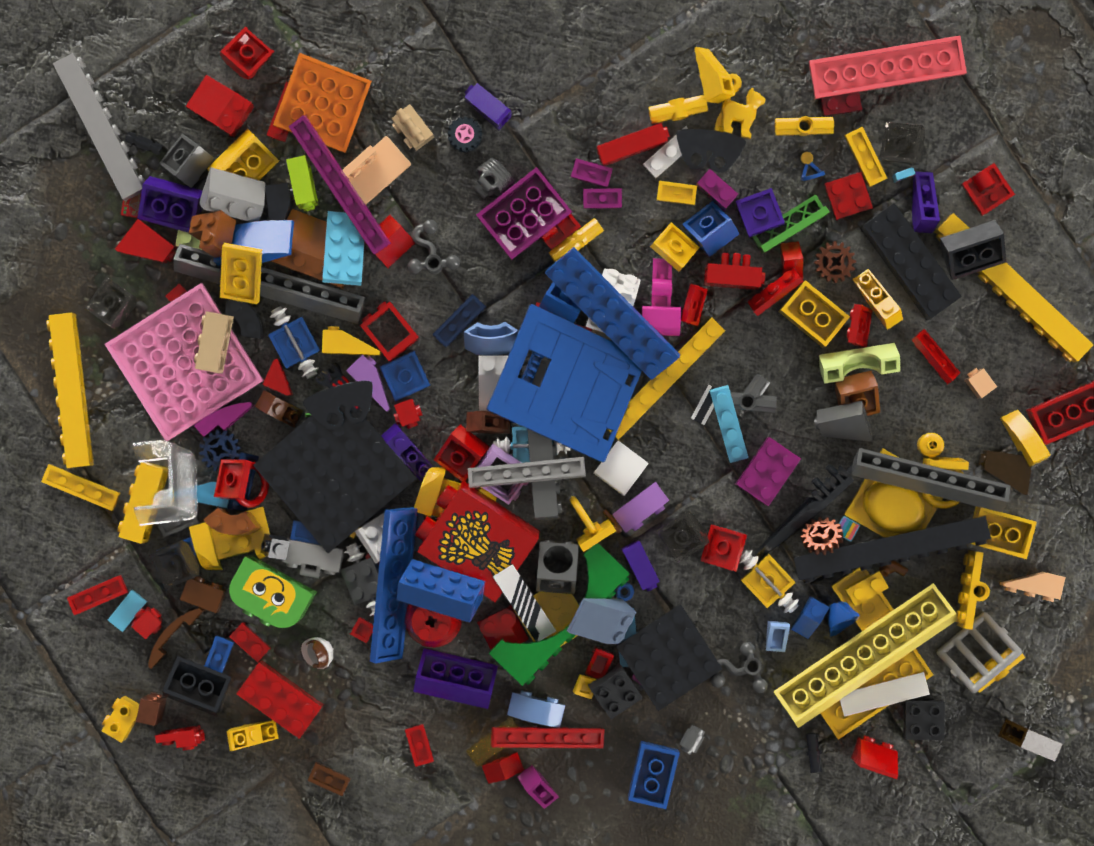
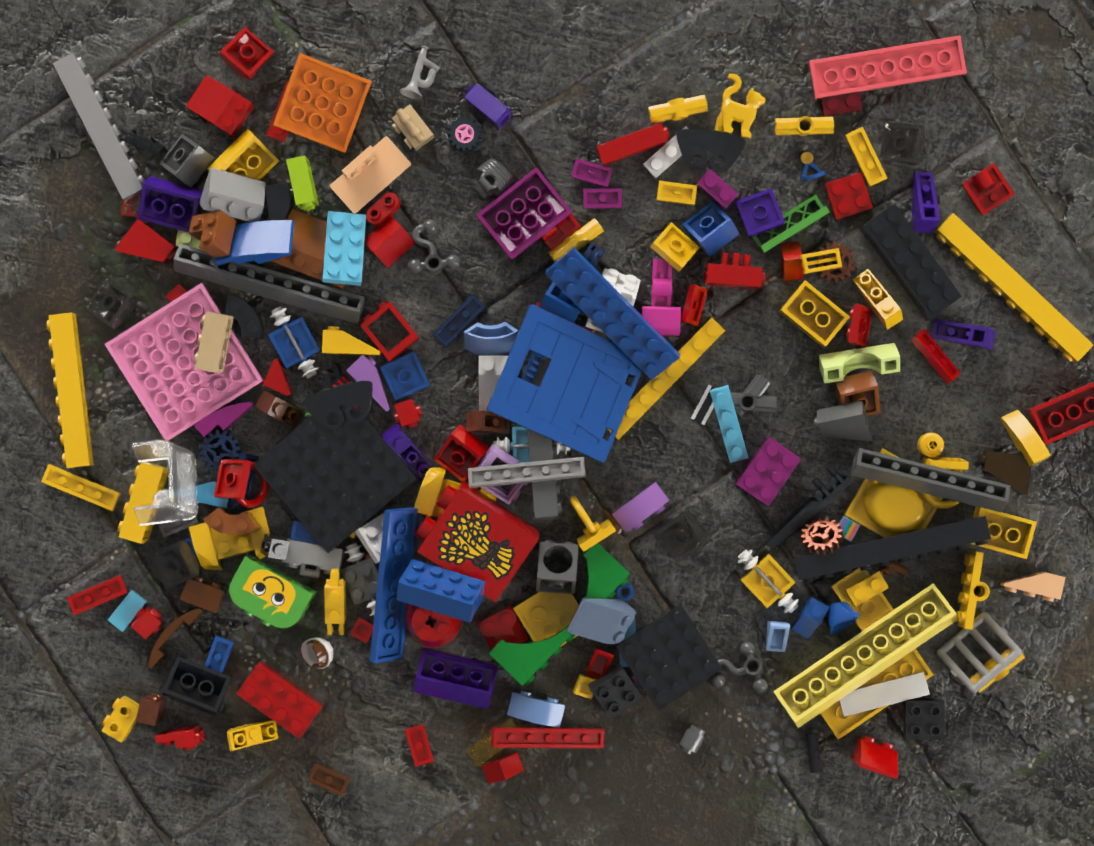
yellow plate [220,243,262,304] -> none
red plate [229,622,271,663] -> none
magenta plate [288,115,391,254] -> none
white sticker [493,564,556,642] -> none
magenta slope [517,765,559,809] -> none
white slope [594,441,648,496] -> none
dark purple slope [621,540,660,592] -> none
blue brick [628,741,680,809] -> none
yellow slope [694,47,735,104] -> none
red plate [700,524,747,572] -> none
red plate [748,267,804,316] -> none
medium azure tile [892,167,915,183] -> none
black slope [940,220,1007,280] -> none
light nougat brick [965,368,997,399] -> none
slope [999,719,1063,761] -> none
none -> yellow hinge [324,569,347,635]
none -> red plate [366,193,401,226]
none -> light grey piece [400,46,440,99]
none -> dark blue wheel [583,242,605,267]
none -> yellow tile [800,248,842,274]
none -> dark purple slope [931,319,996,350]

